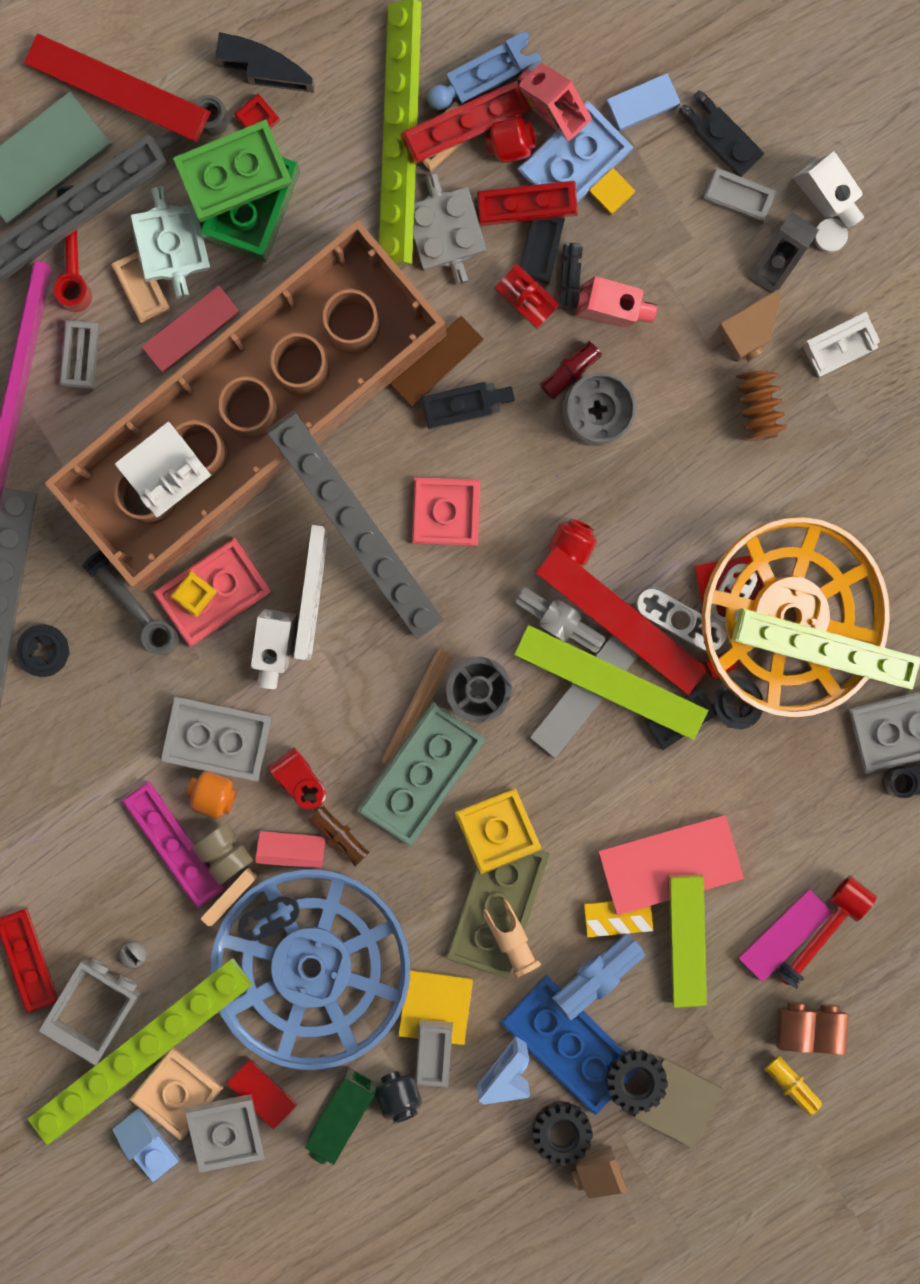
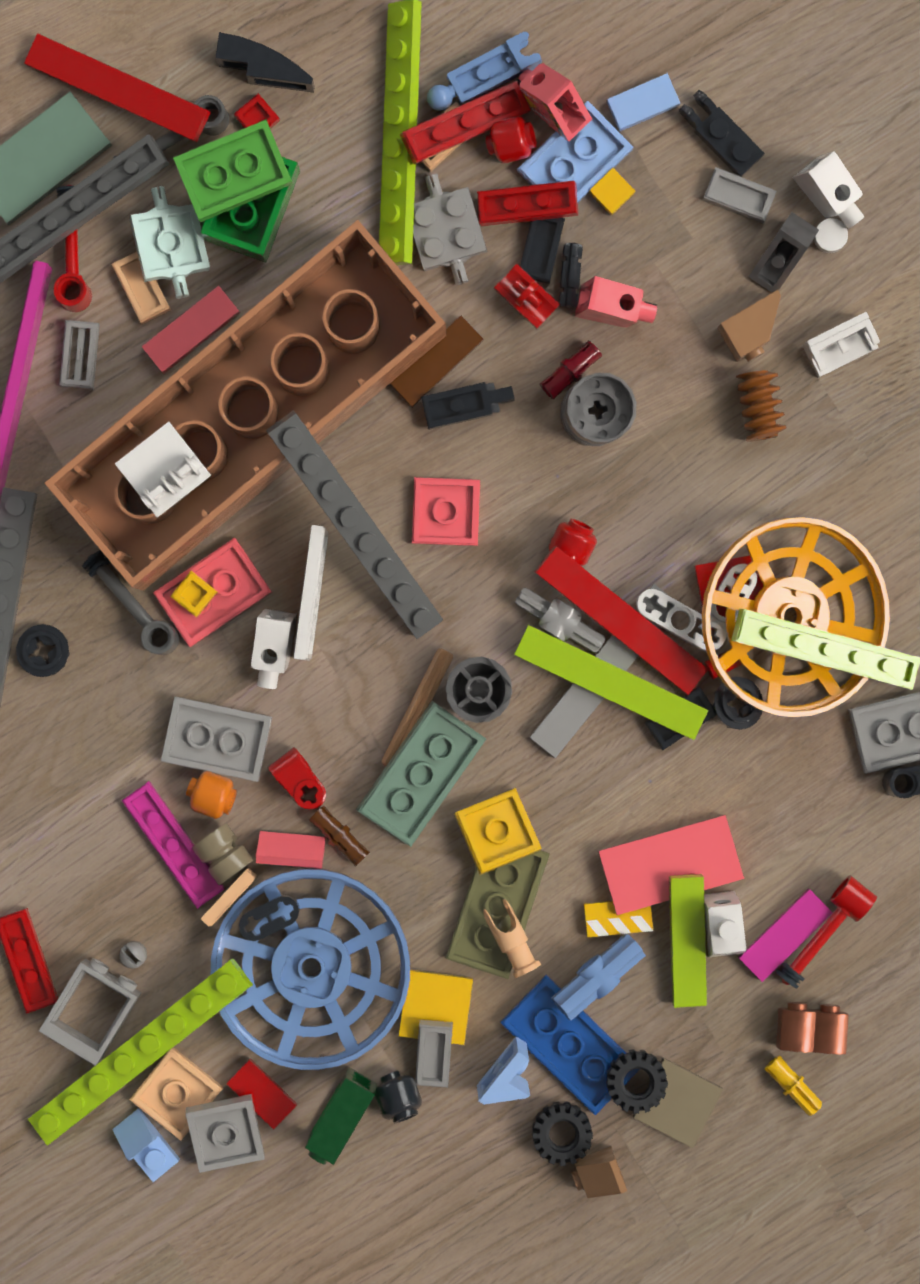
none -> white torso [704,891,746,957]

